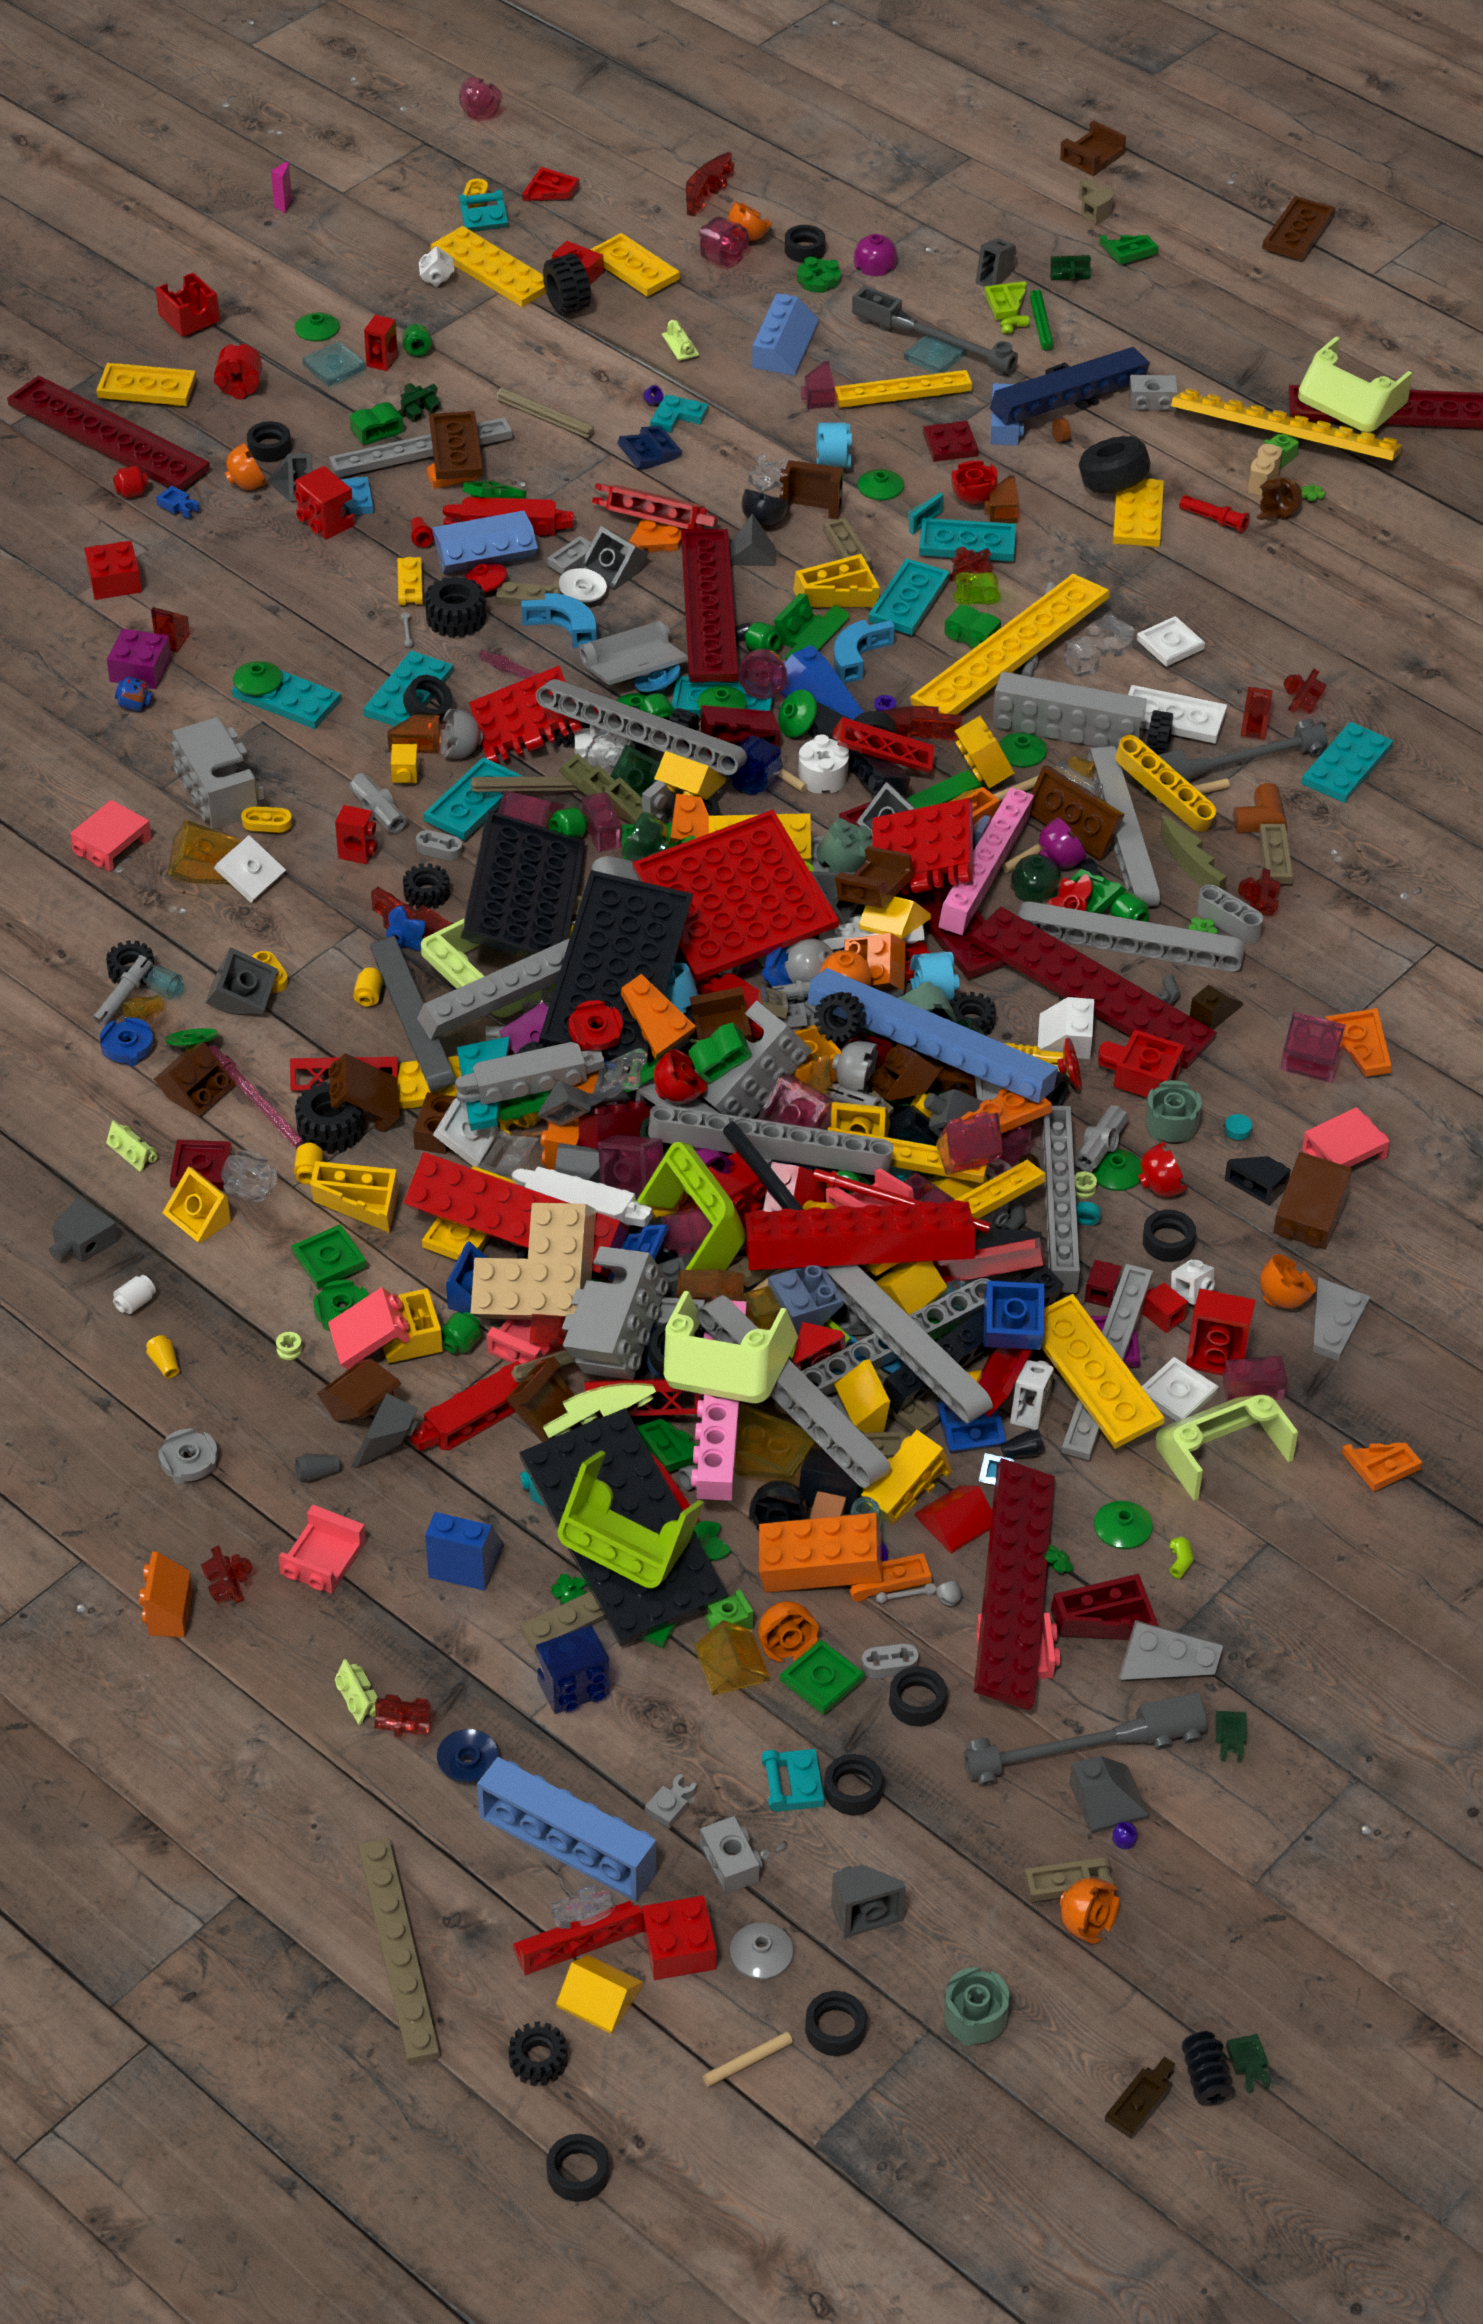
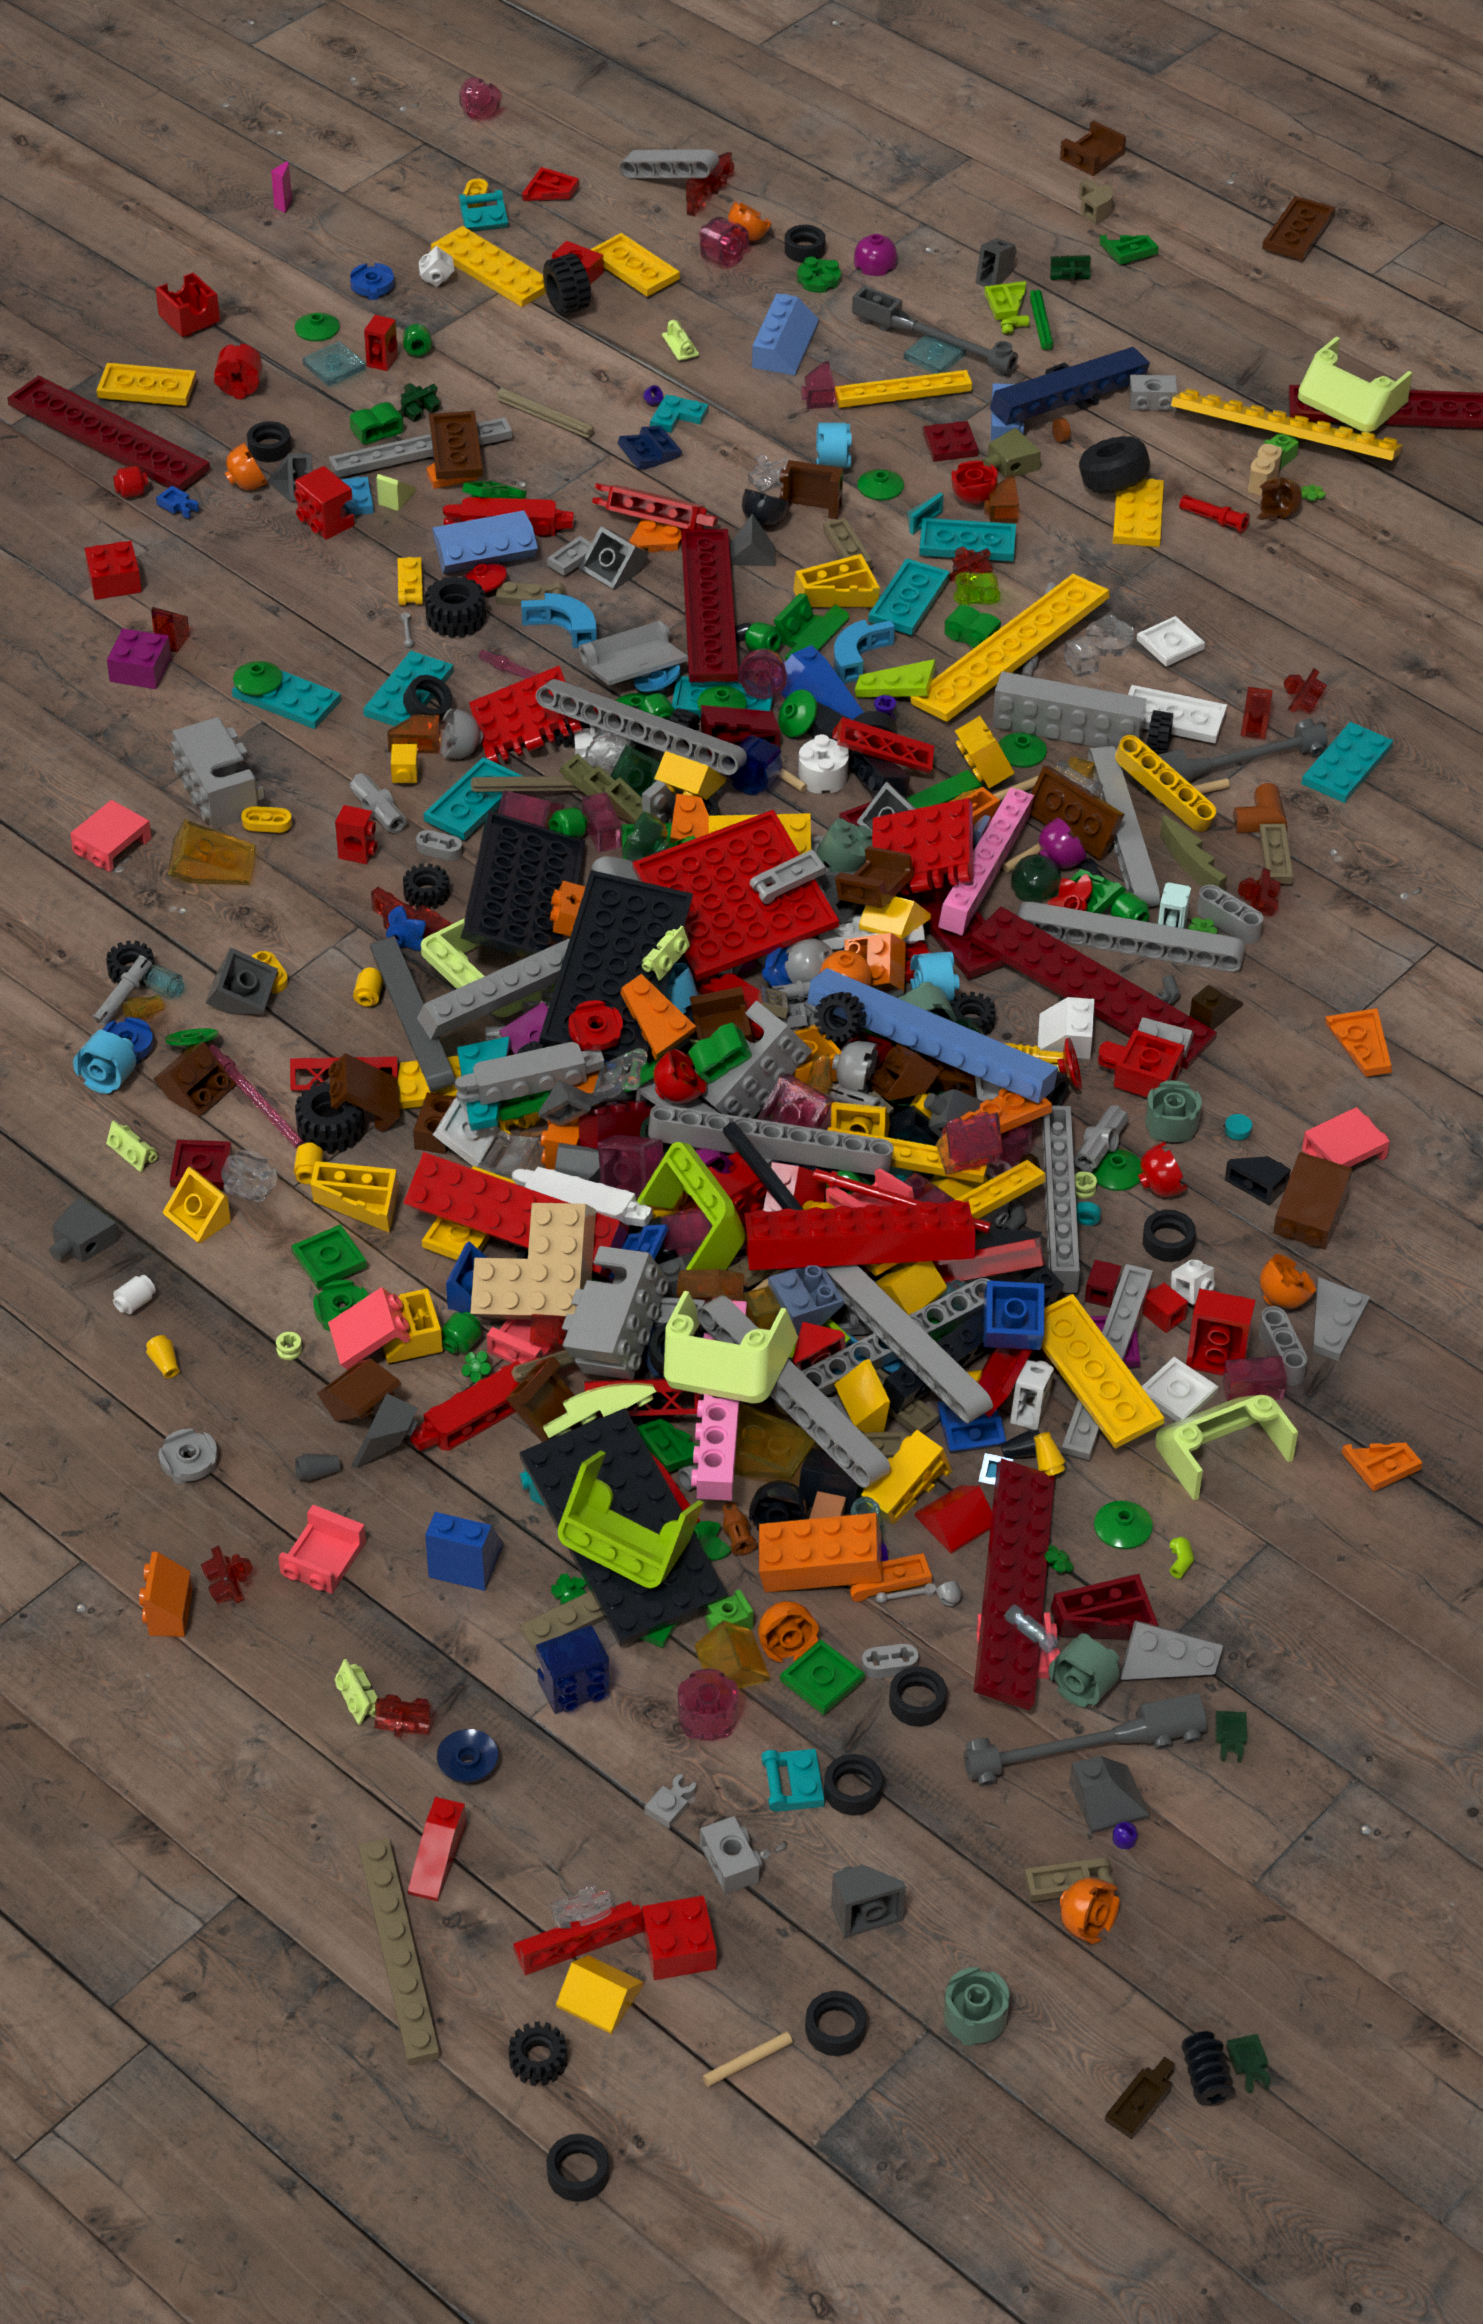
blue head [114,676,153,712] -> none
white plate [214,835,286,903] -> none
red cone [410,517,434,548] -> none
medium blue brick [477,1757,657,1902] -> none
white dish [559,568,607,602] -> none
light grey dish [730,1923,793,1980] -> none
clear red slope [880,706,963,740] -> none
clear pink slope [1280,1012,1346,1083] -> none
none -> medium azure brick [73,1030,136,1094]
none -> blue plate [350,263,395,300]
none -> yellowish green slope [377,474,416,511]
none -> slope [408,1797,466,1902]
none -> green plant [461,1351,492,1383]
none -> orange brick [550,881,585,936]
none -> light grey beam [619,149,719,178]
none -> yellowish green hinge [642,926,690,980]
none -> clear pink brick [677,1669,739,1740]
none -> dark orange piece [722,1502,757,1556]
none -> light grey plate [750,849,826,904]
none -> lime wing [855,659,936,697]
none -> olive torso [982,428,1041,478]
none -> clear light blue axle [1004,1604,1059,1653]
none -> yellow cone [1033,1432,1066,1476]
none -> sand green brick [1048,1634,1119,1707]
none -> light grey plate [1138,1017,1194,1058]
none -> light aqua brick [1158,882,1191,929]
none -> light grey beam [1259,1306,1307,1386]

